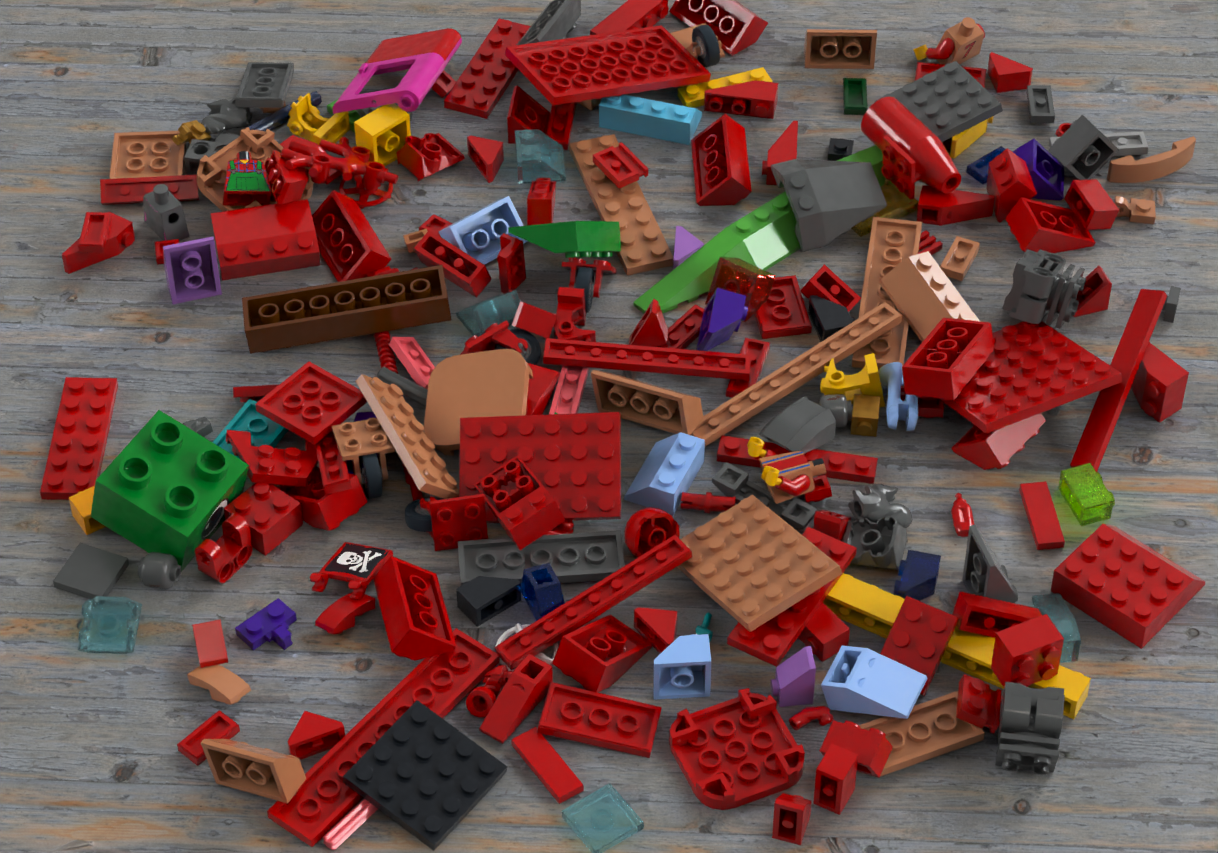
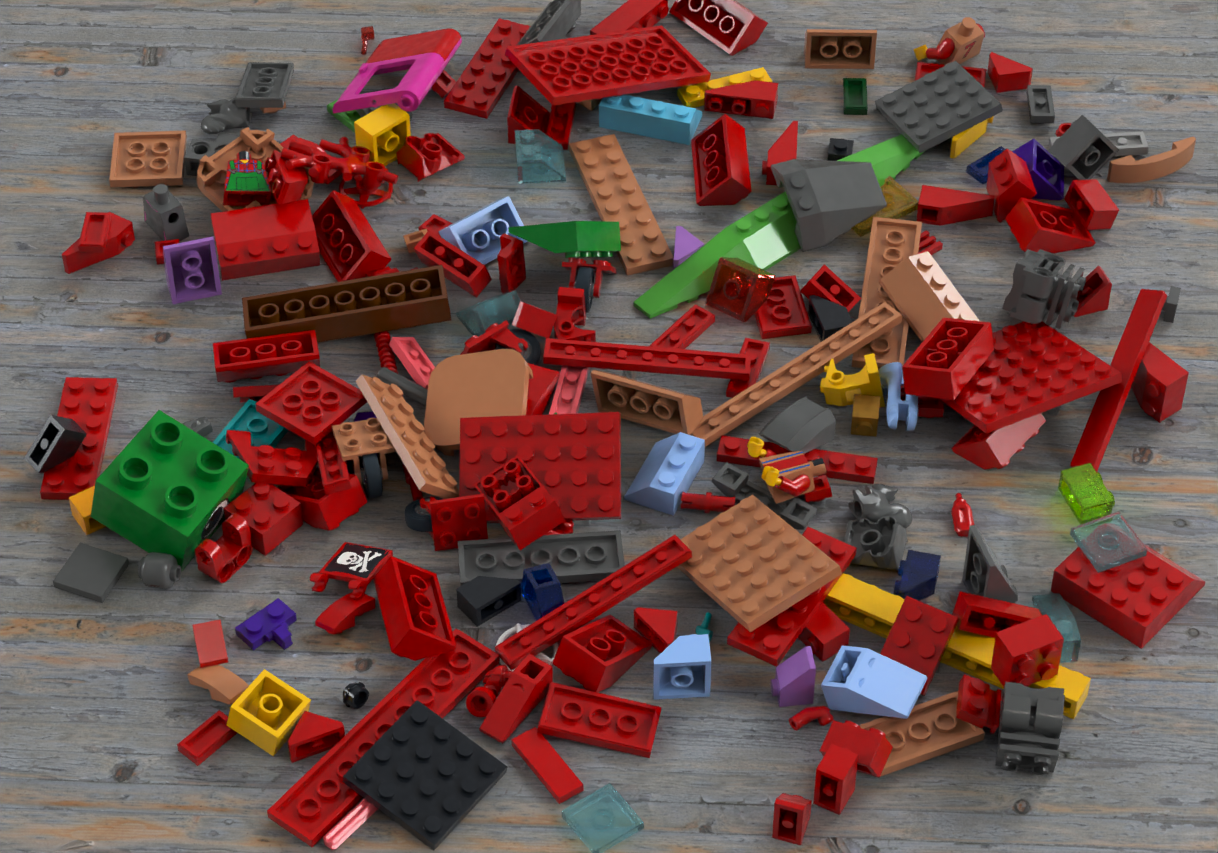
clear light blue slope [78,596,142,654] -> none
red plate [100,175,199,205] -> none
pearl gold plate [172,120,211,146] -> none
nougat slope [201,739,306,803] -> none
dark blue axle [244,91,322,132] -> none
yellow tile [287,93,350,145] -> none
red slope [467,135,504,183] -> none
red slope [527,177,556,225] -> none
red plate [593,142,648,189] -> none
red cylinder [624,507,680,558] -> none
red slope [629,299,669,347] -> none
red tile [669,688,805,810] -> none
plate [670,23,725,67] -> none
dark purple slope [696,288,748,351] -> none
red slope [813,510,851,541] -> none
dark grey head [818,394,852,428] -> none
red piece [861,97,961,200] -> none
nougat plate [940,236,980,281] -> none
red tile [1019,481,1065,550] -> none
nougat plate [1114,196,1156,224] -> none
none -> black slope [24,415,87,474]
none -> red slope [213,330,320,383]
none -> yellow brick [227,669,311,756]
none -> black plate [343,682,369,709]
none -> clear red hand [361,26,375,55]
none -> clear light blue tile [1070,511,1148,573]

